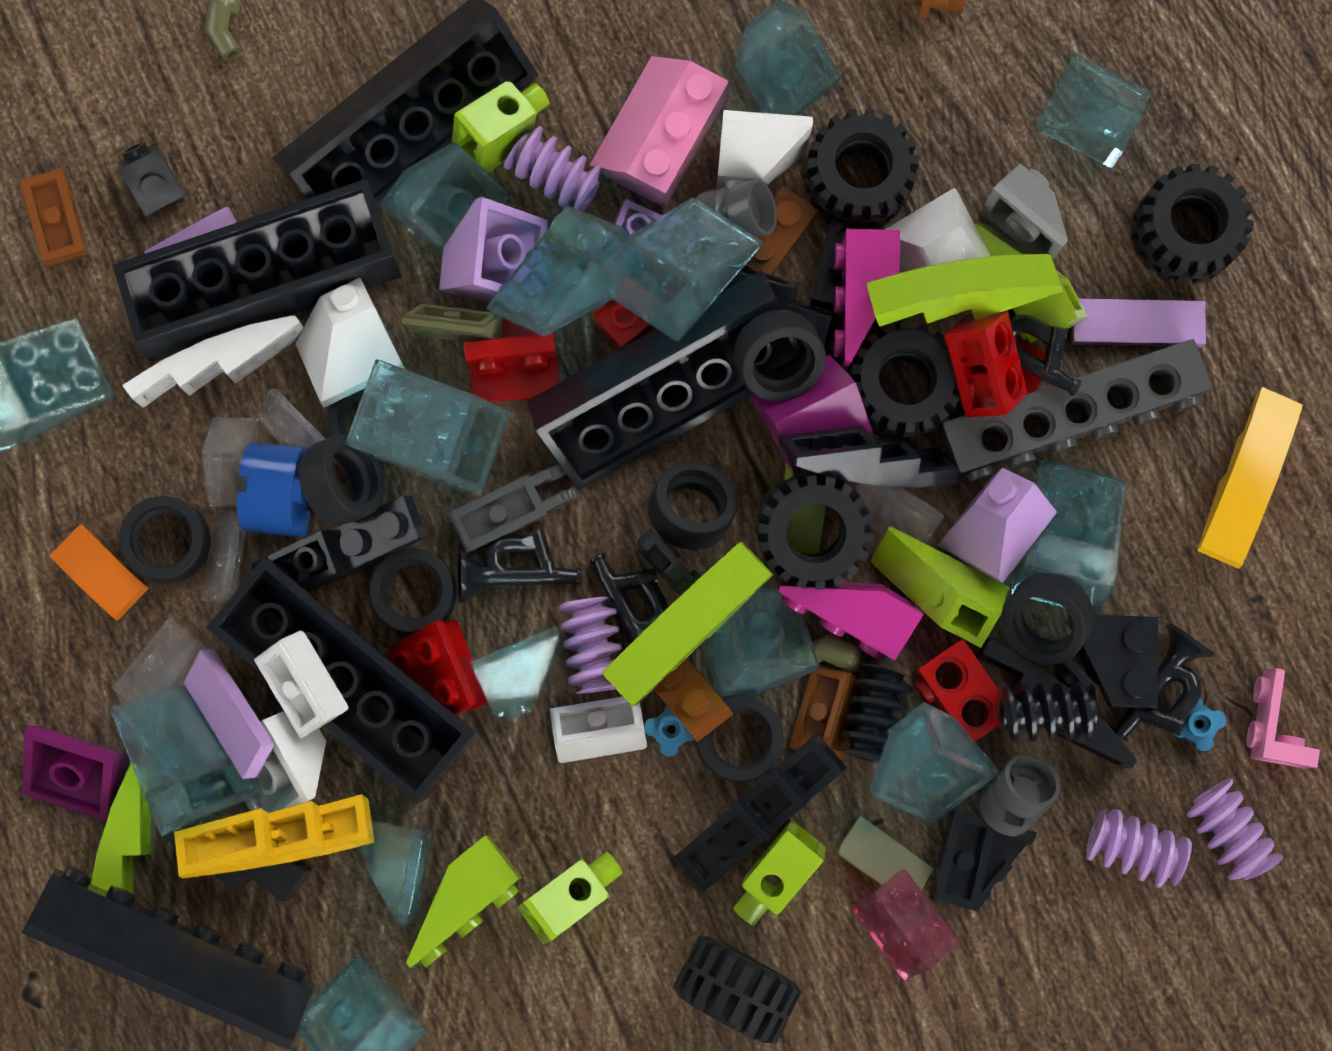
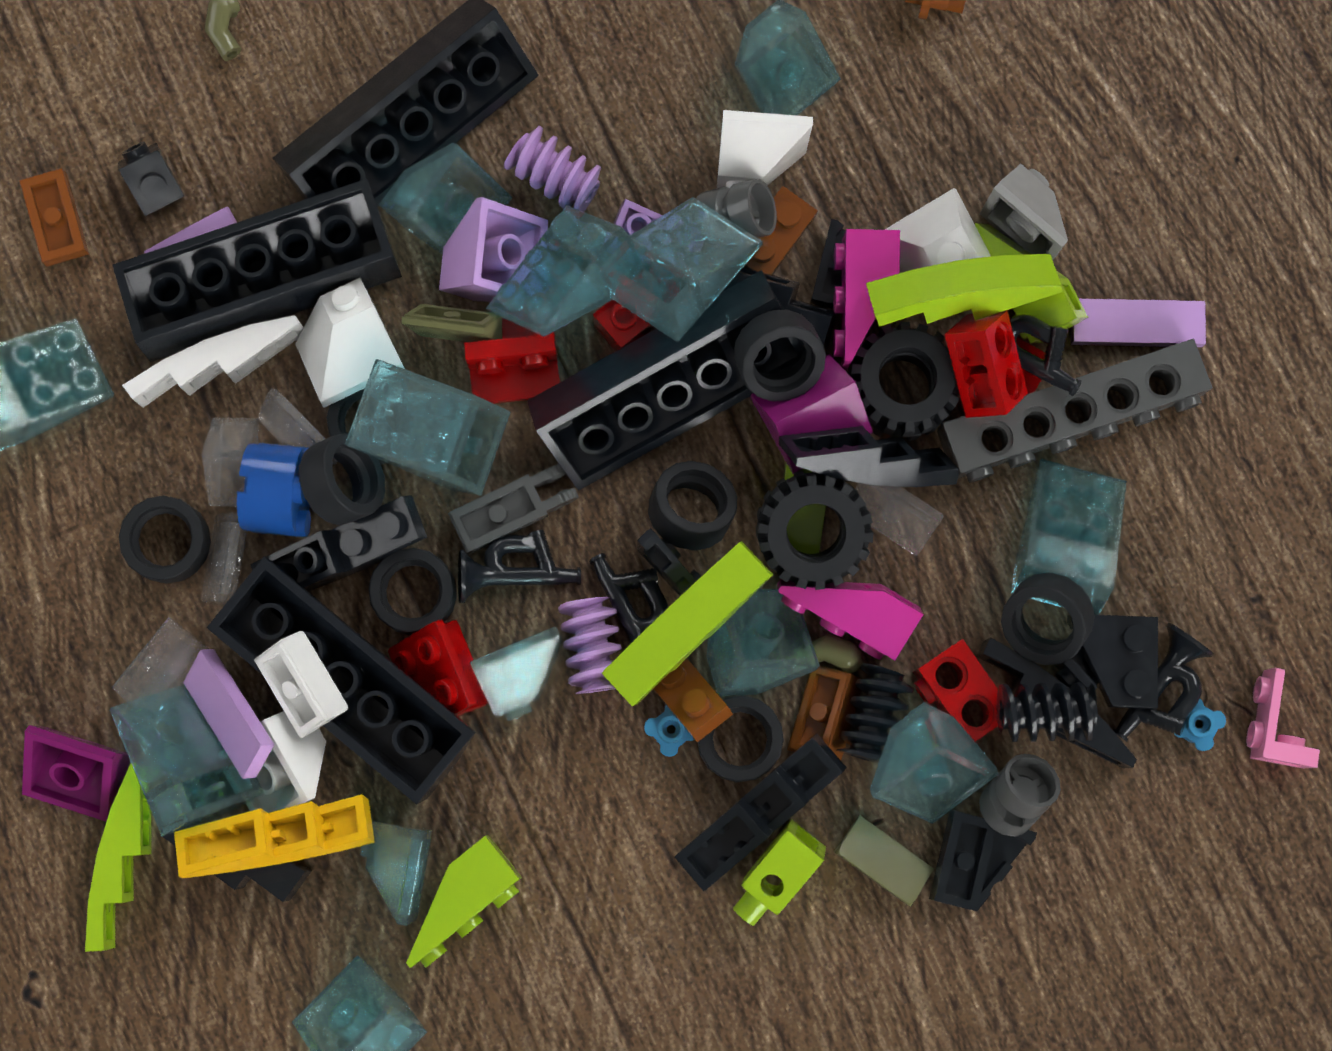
black slope [22,866,312,1050] -> none
orange slope [49,524,149,621] -> none
lime torso [451,81,550,181] -> none
lime torso [517,852,623,945] -> none
white slope [550,696,647,763] -> none
bright pink slope [589,56,729,208] -> none
black tyre [673,936,802,1044] -> none
black tyre [804,109,919,229] -> none
clear pink bracket [849,869,959,980] -> none
lime slope [870,525,1010,648] -> none
lavender slope [937,468,1057,583] -> none
clear light blue slope [1035,53,1151,168] -> none
lavender piece [1086,808,1192,888] -> none
black tyre [1131,164,1254,285] -> none
lavender piece [1186,778,1283,881] -> none
yellow slope [1197,387,1303,569] -> none

